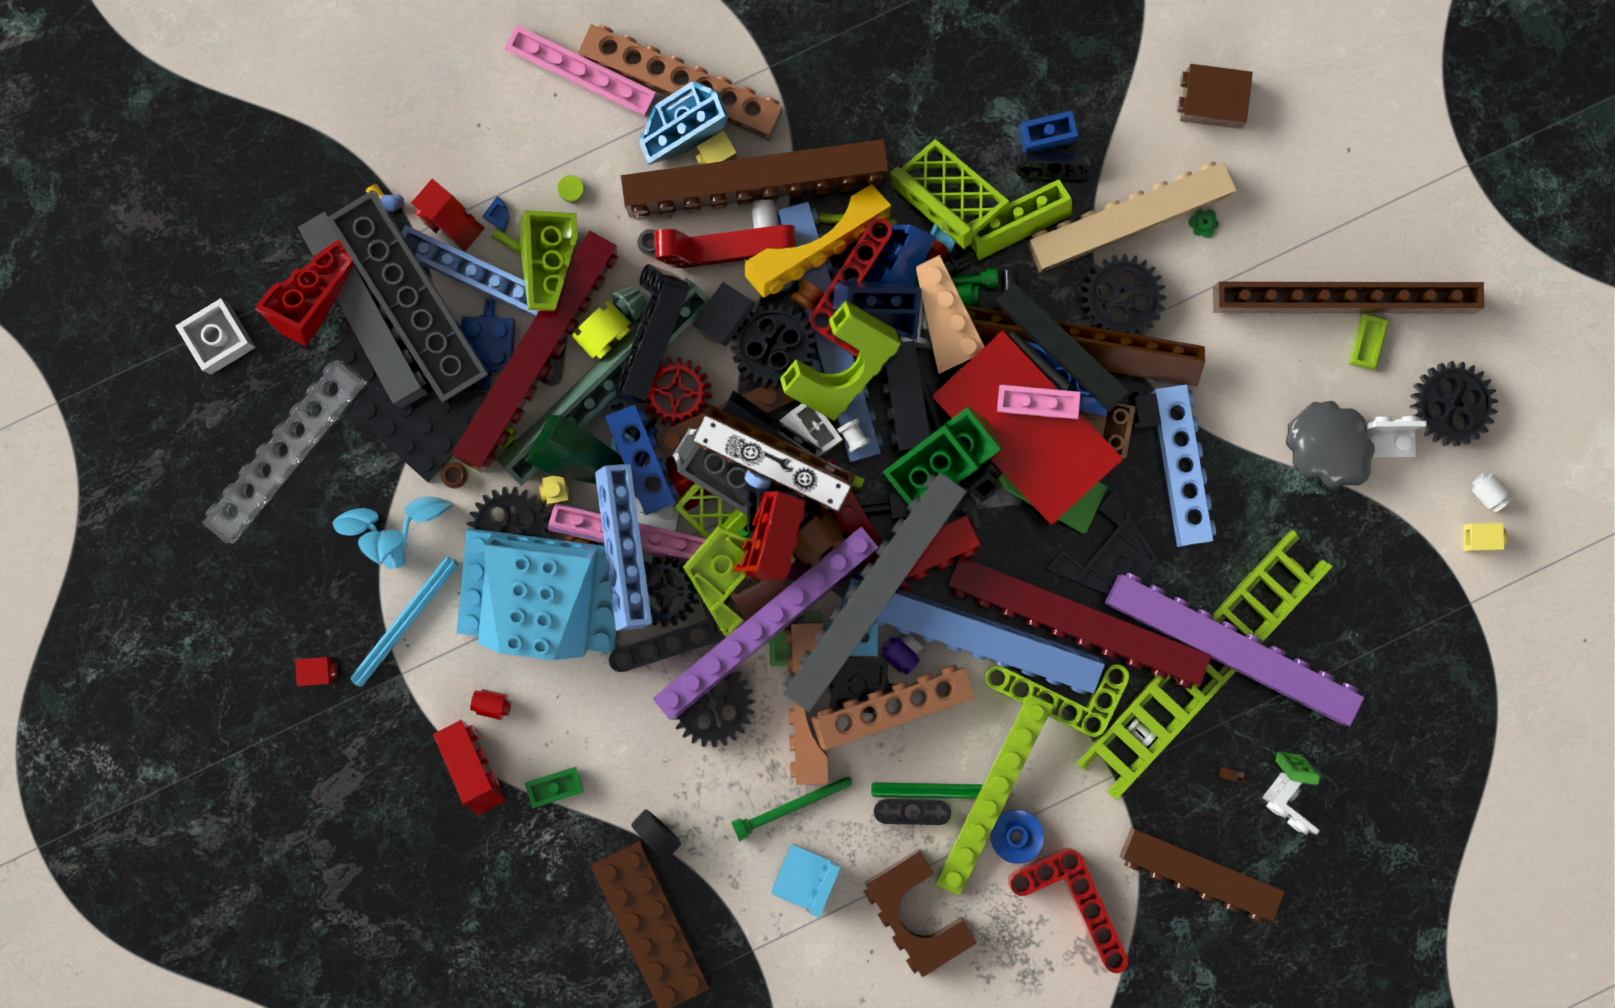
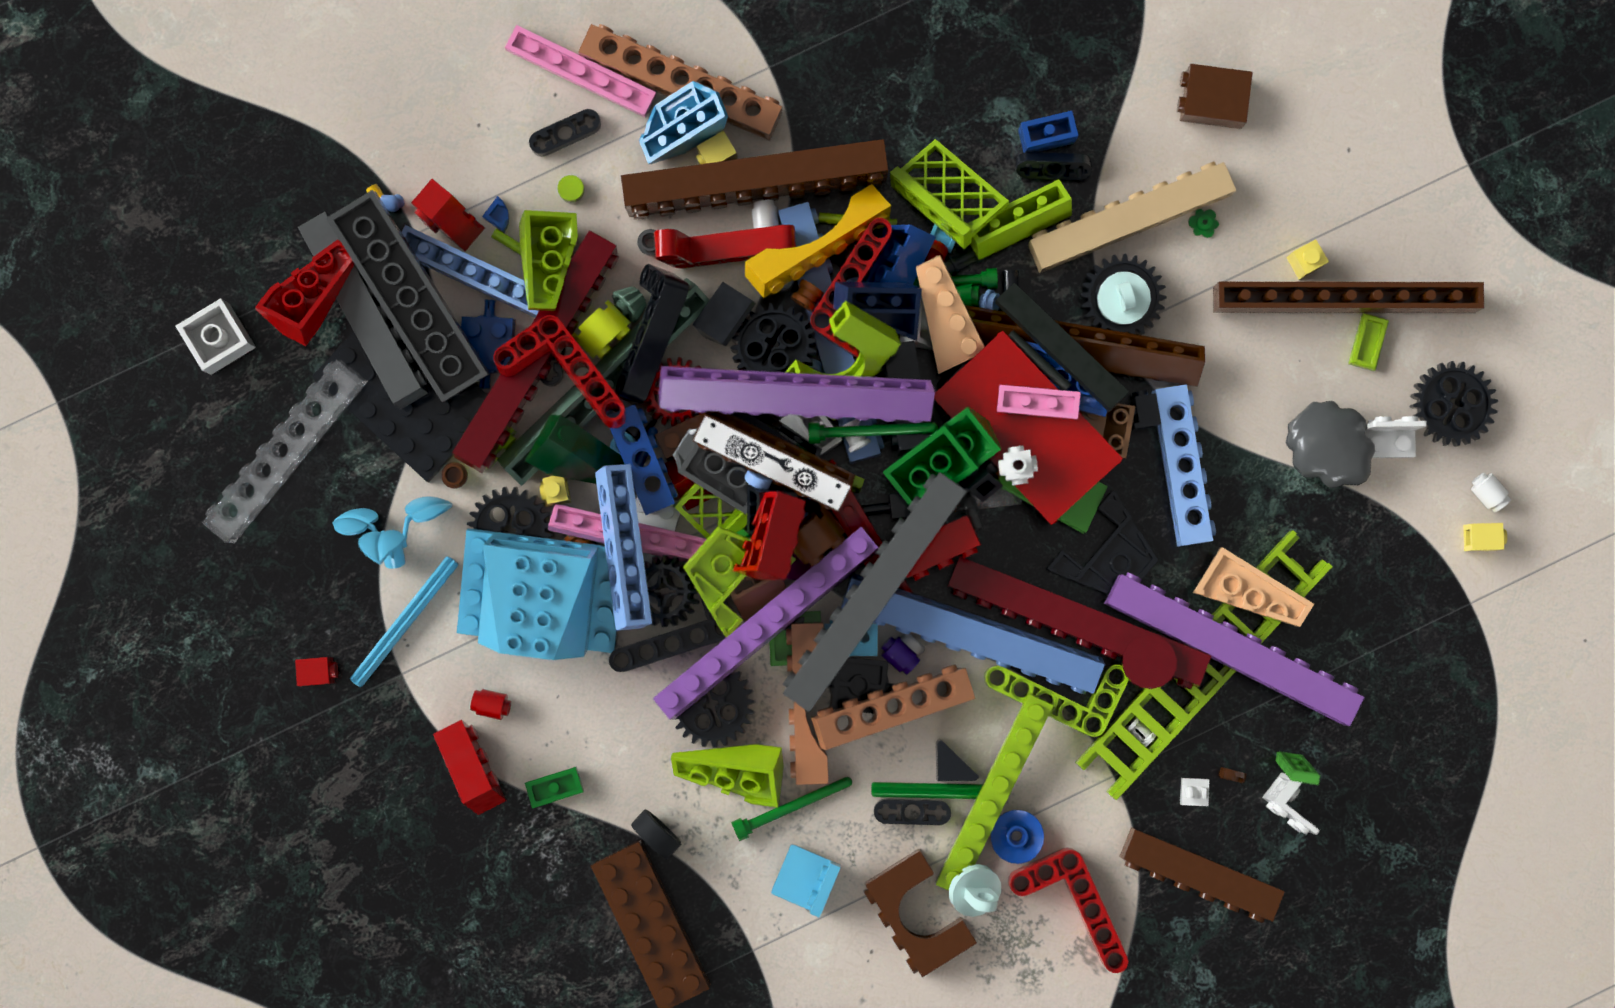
none -> red beam [494,315,626,429]
none -> black beam [529,109,601,157]
none -> medium lavender brick [659,366,935,423]
none -> lime wedge [671,744,784,808]
none -> green piece [808,422,938,444]
none -> black slope [936,739,979,781]
none -> light aqua tile [949,864,1001,917]
none -> light blue plate [979,289,1000,311]
none -> white brick [998,446,1038,485]
none -> light aqua tile [1097,272,1151,325]
none -> dark red tile [1122,635,1177,689]
none -> white tile [1180,778,1209,806]
none -> light nougat wing [1193,547,1314,627]
none -> light yellow brick [1286,239,1329,280]

